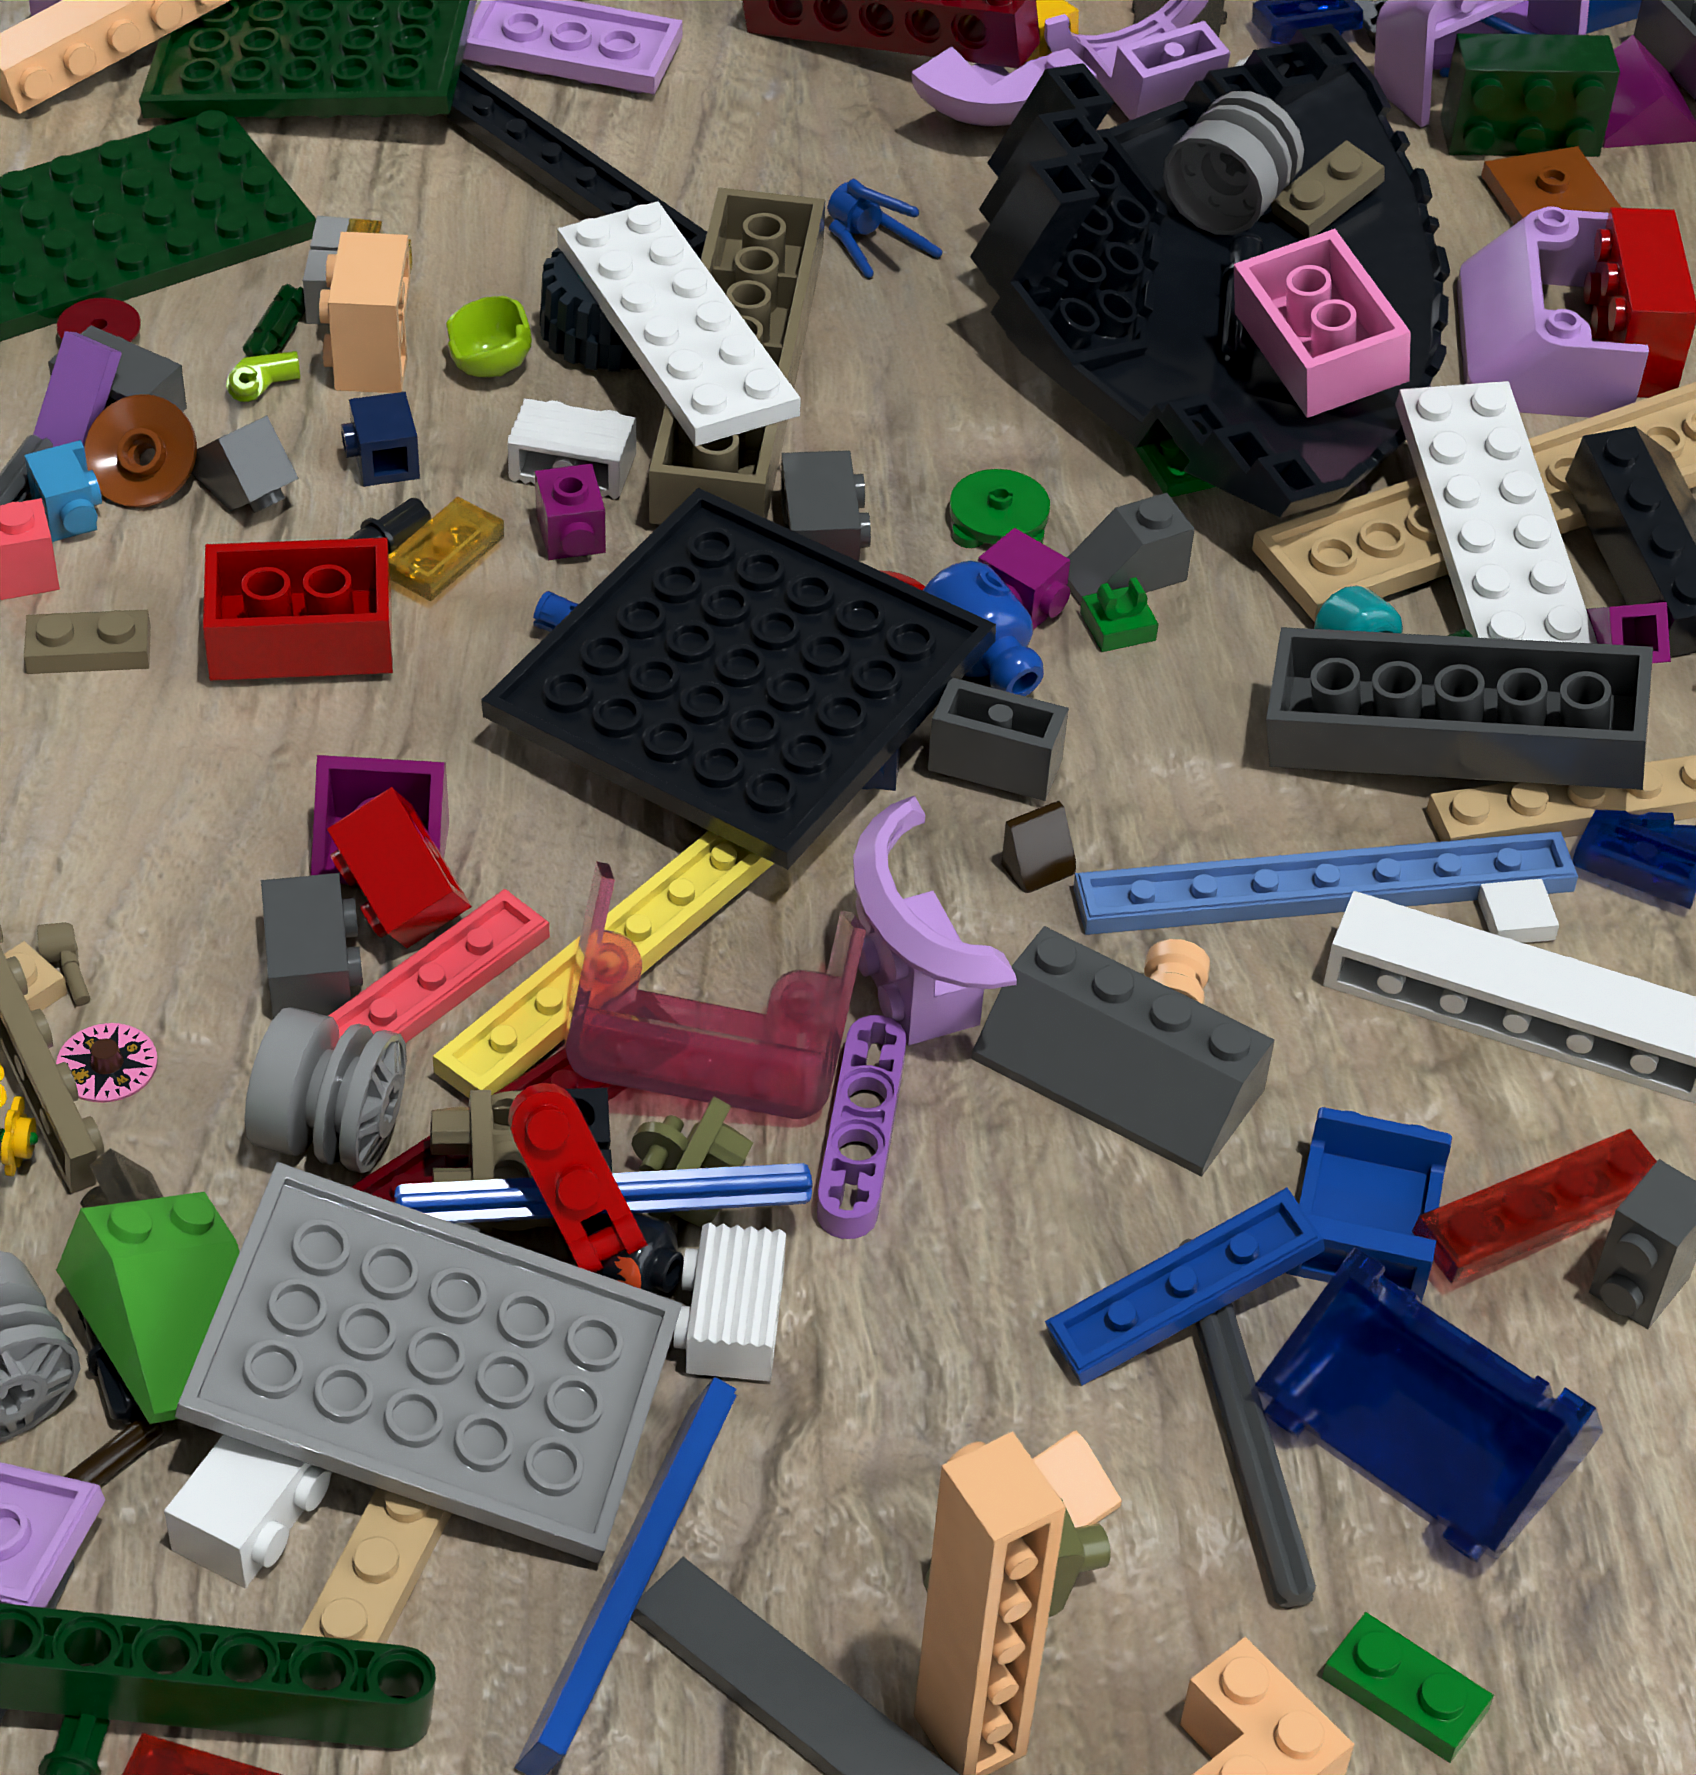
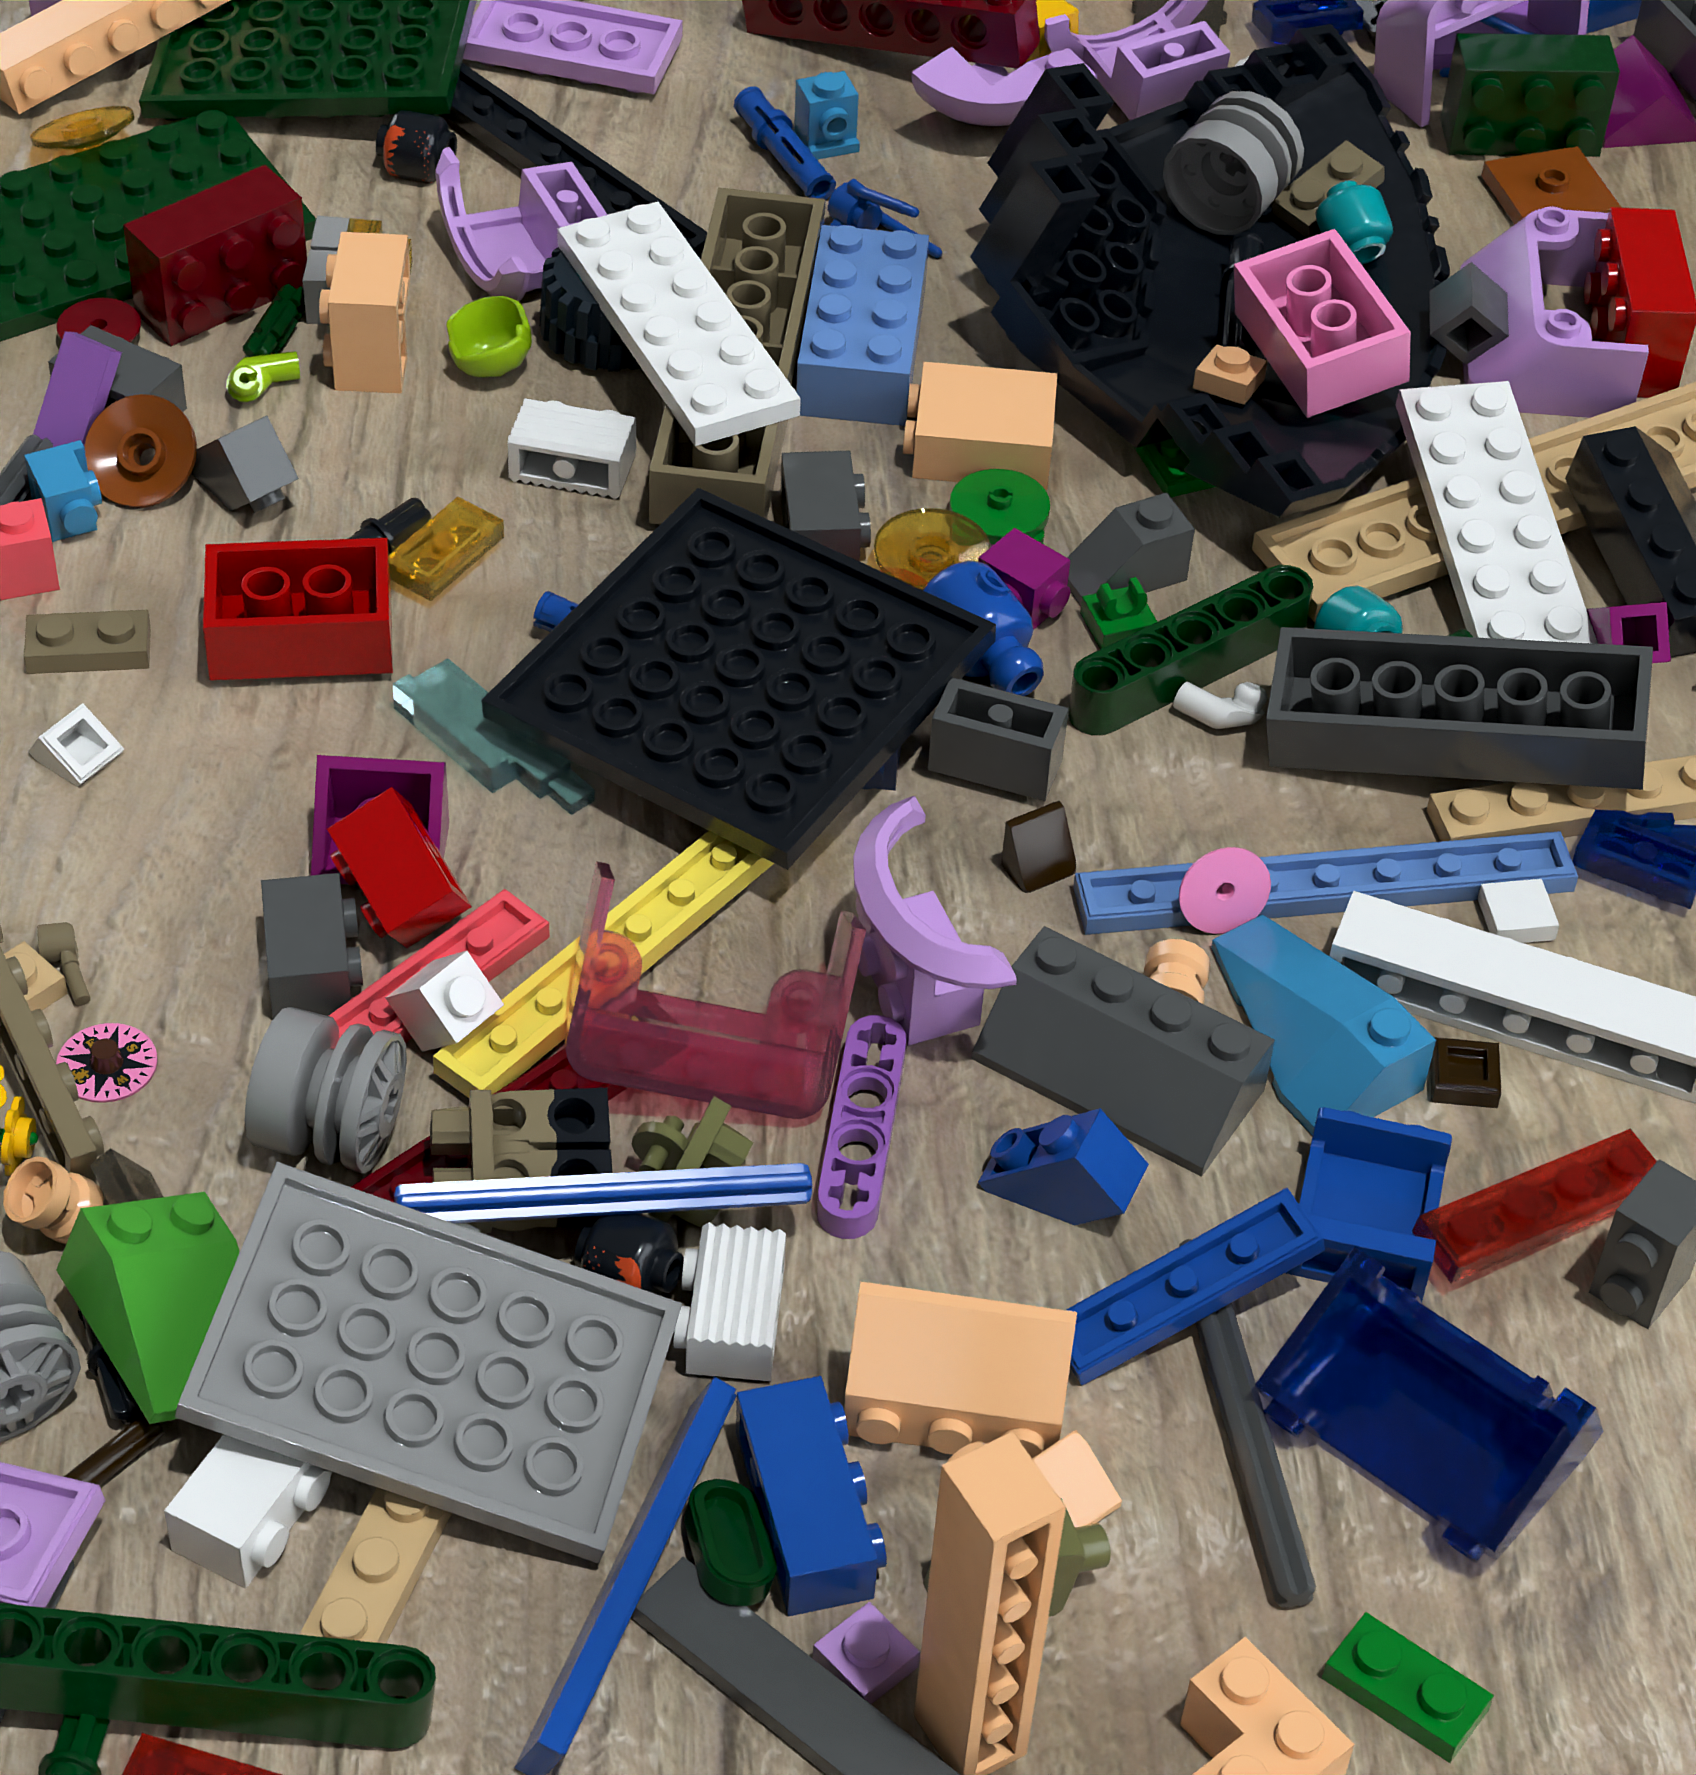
dark blue brick [341,392,420,487] -> none
red plate [508,1083,648,1273] -> none
magenta brick [535,464,606,560] -> none
none -> light nougat wheel [3,1156,104,1244]
none -> white slope [28,703,125,787]
none -> clear yellow dish [30,106,135,154]
none -> dark red brick [123,165,307,347]
none -> black head [376,110,457,184]
none -> white brick [385,951,504,1052]
none -> clear light blue piece [392,658,595,815]
none -> lavender piece [435,147,607,301]
none -> dark green tile [684,1479,777,1606]
none -> blue pin [733,86,836,200]
none -> blue brick [736,1376,887,1617]
none -> dark azure brick [794,71,860,160]
none -> medium blue brick [796,225,929,426]
none -> lavender plate [812,1602,920,1704]
none -> light nougat slope [844,1281,1077,1459]
none -> clear yellow dish [874,508,991,590]
none -> light nougat brick [903,362,1058,490]
none -> blue slope [978,1108,1149,1226]
none -> dark green beam [1068,565,1314,735]
none -> white arm [1173,682,1267,729]
none -> bright pink piece [1179,847,1271,934]
none -> light nougat plate [1193,344,1268,405]
none -> dark azure wedge [1211,914,1436,1135]
none -> teal head [1315,181,1393,264]
none -> dark grey brick [1429,262,1509,365]
none -> dark brown tile [1430,1037,1502,1108]

